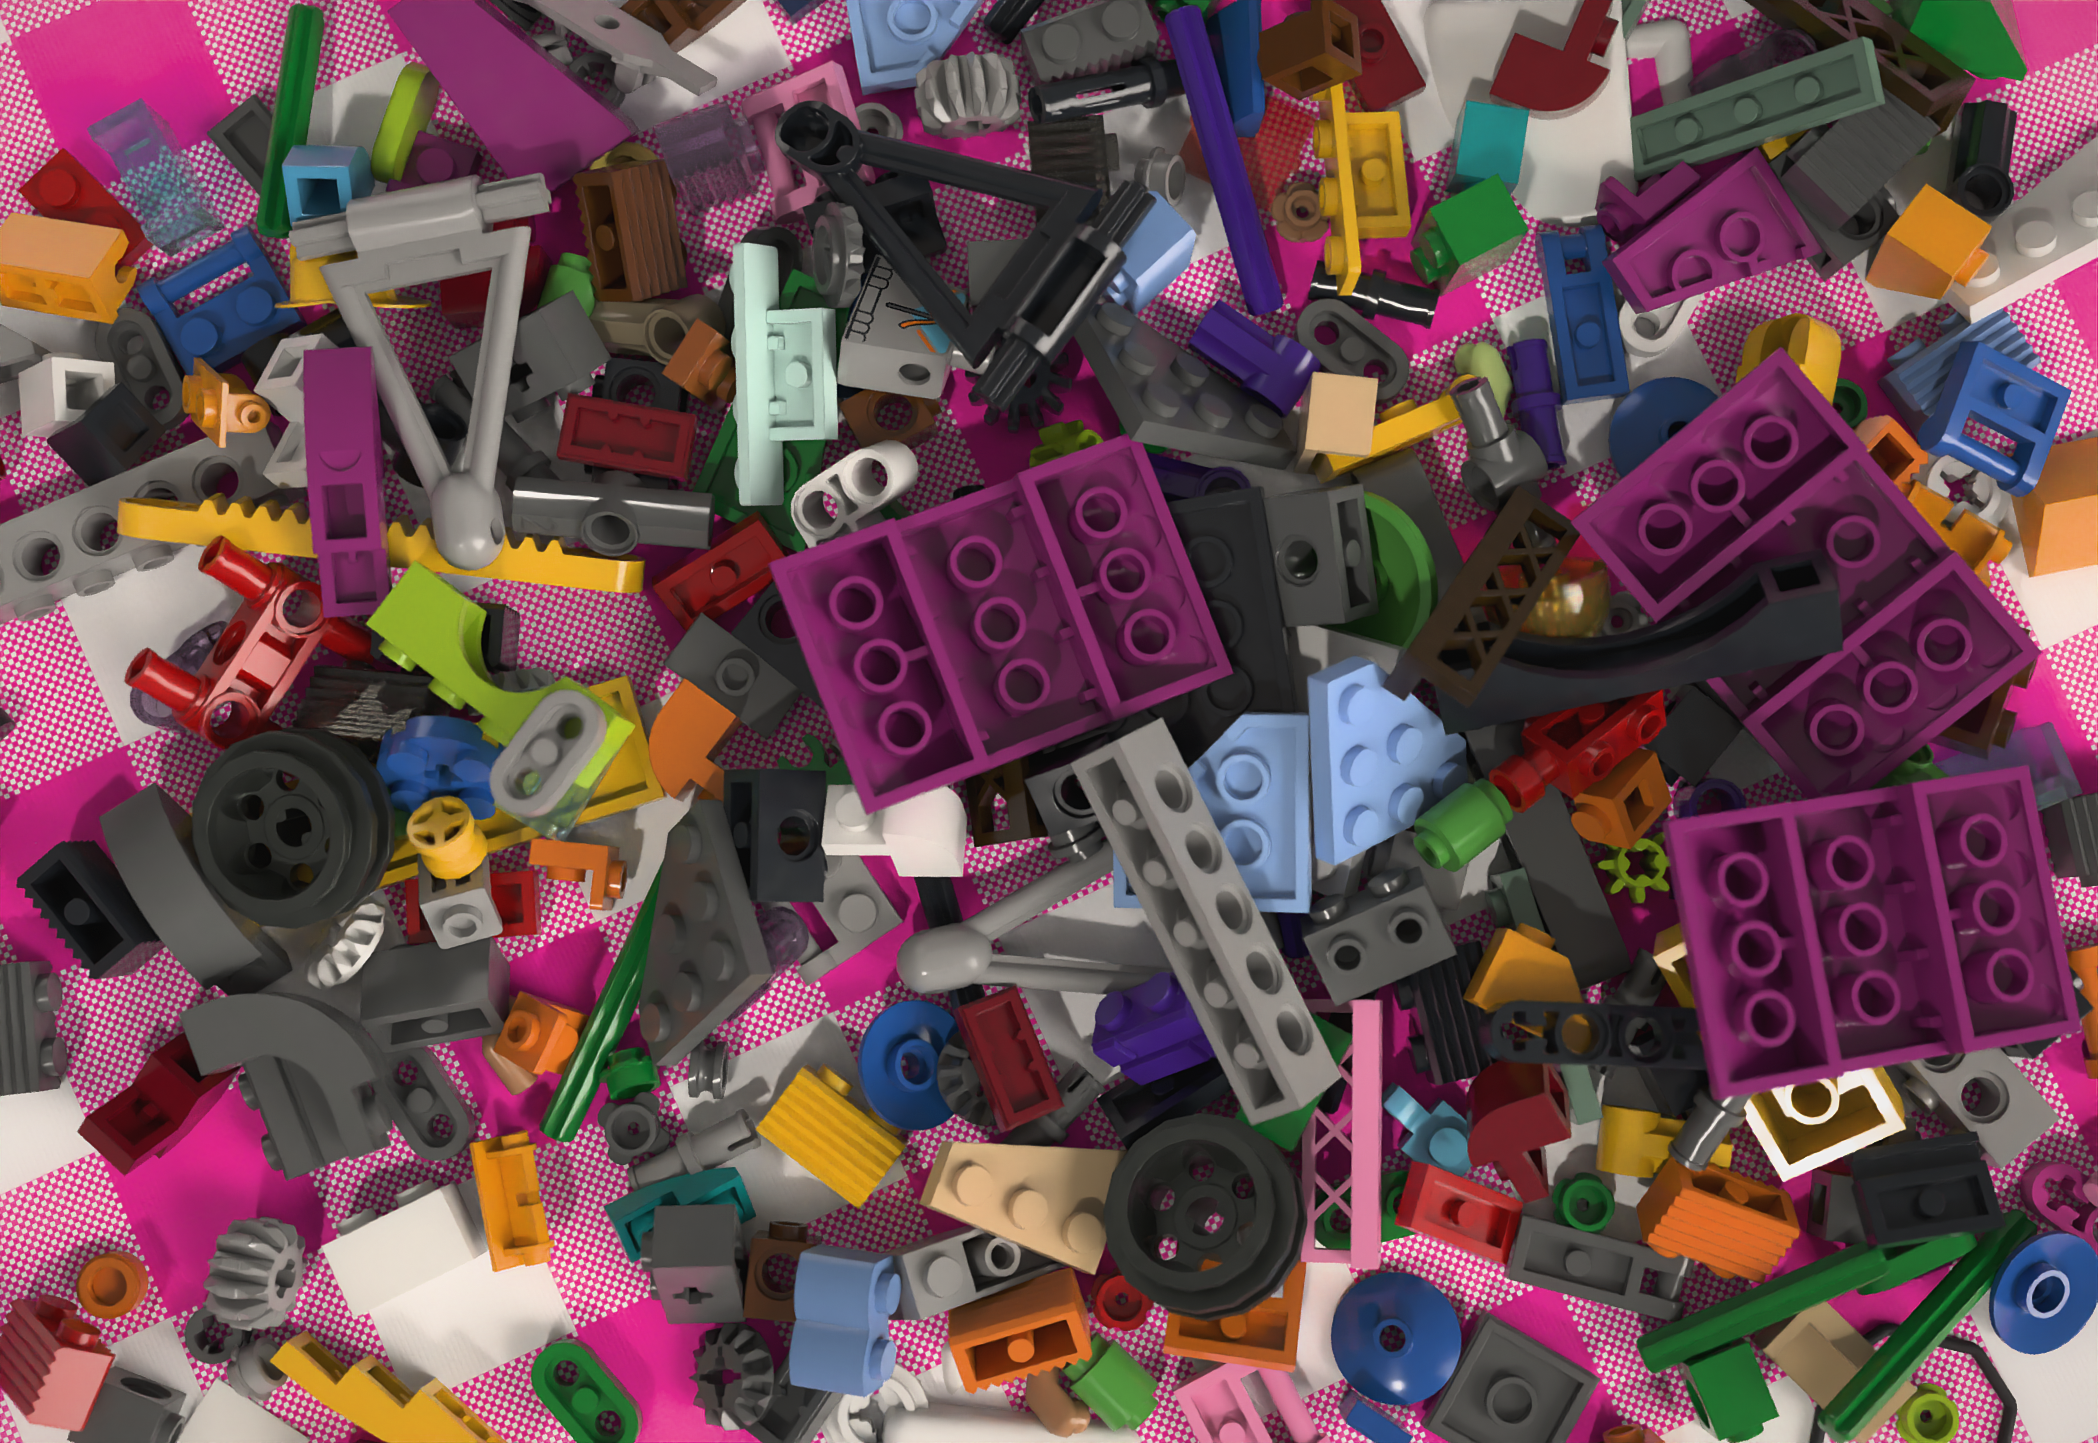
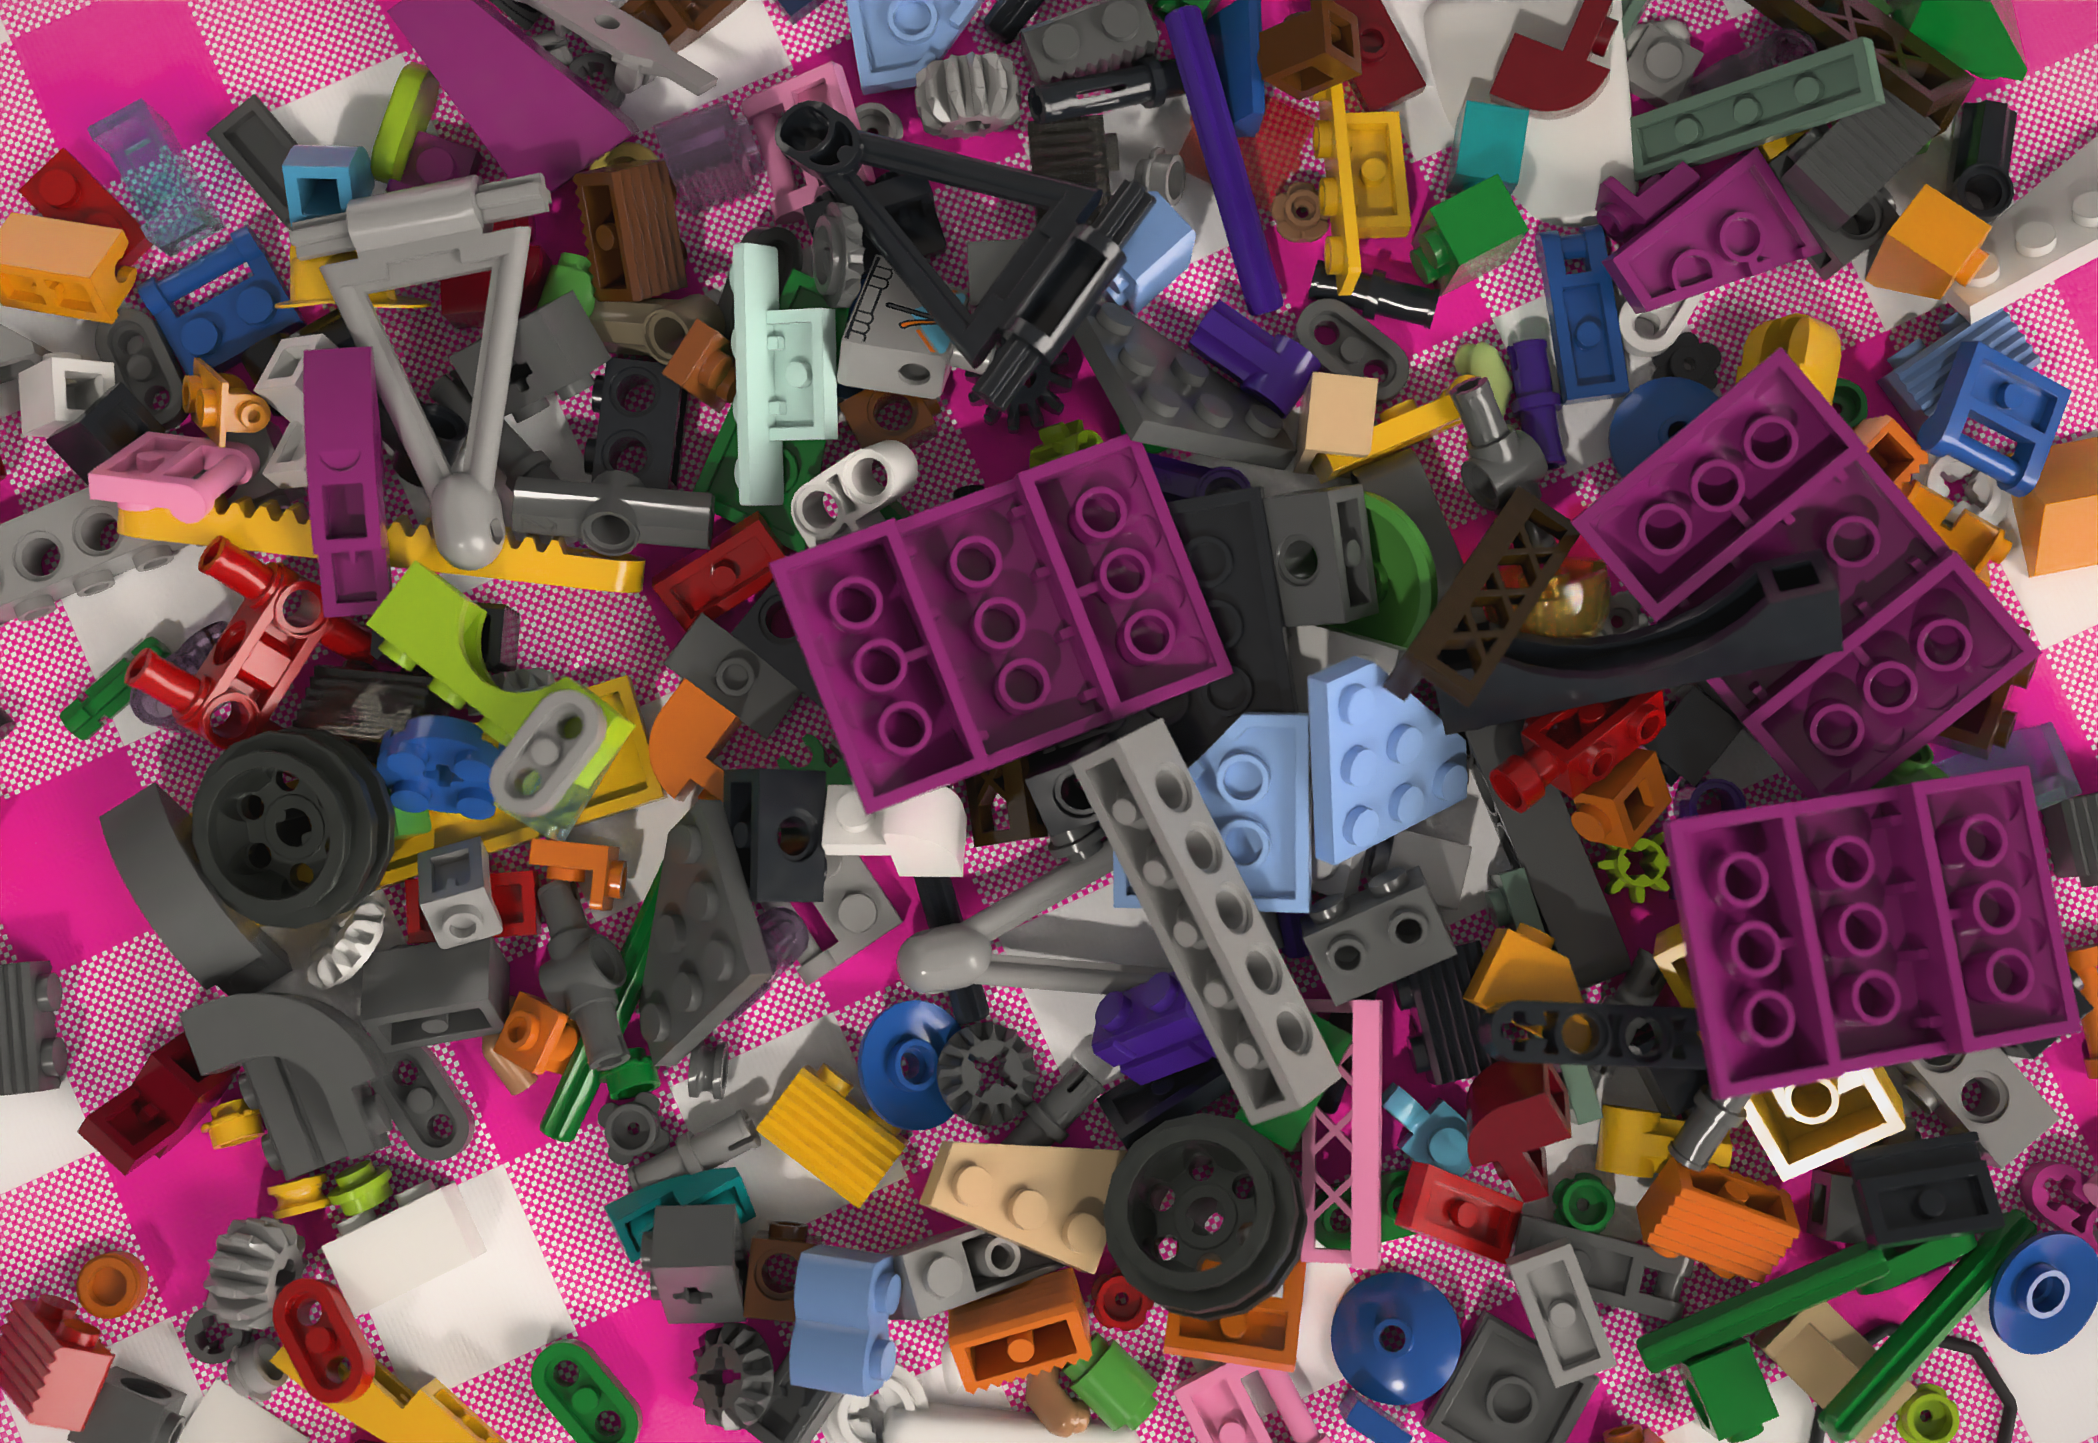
black brick [16,840,165,979] -> none
green axle [256,3,325,239] -> none
yellow wheel [406,796,488,880] -> none
light orange hinge [469,1130,555,1272] -> none
dark red plate [556,393,699,482] -> none
dark red plate [952,985,1065,1133] -> none
bright green brick [1414,779,1513,872] -> none
none -> green axle [60,636,176,741]
none -> bright pink plate [88,431,260,523]
none -> yellow plate [201,1098,265,1150]
none -> yellow bush [267,1173,332,1219]
none -> red plate [272,1278,375,1404]
none -> lime plate [328,1160,393,1217]
none -> dark grey pin [536,880,631,1071]
none -> light grey plate [1505,1237,1617,1388]
none -> light grey plate [1627,23,1704,108]
none -> black plant [1651,332,1721,391]

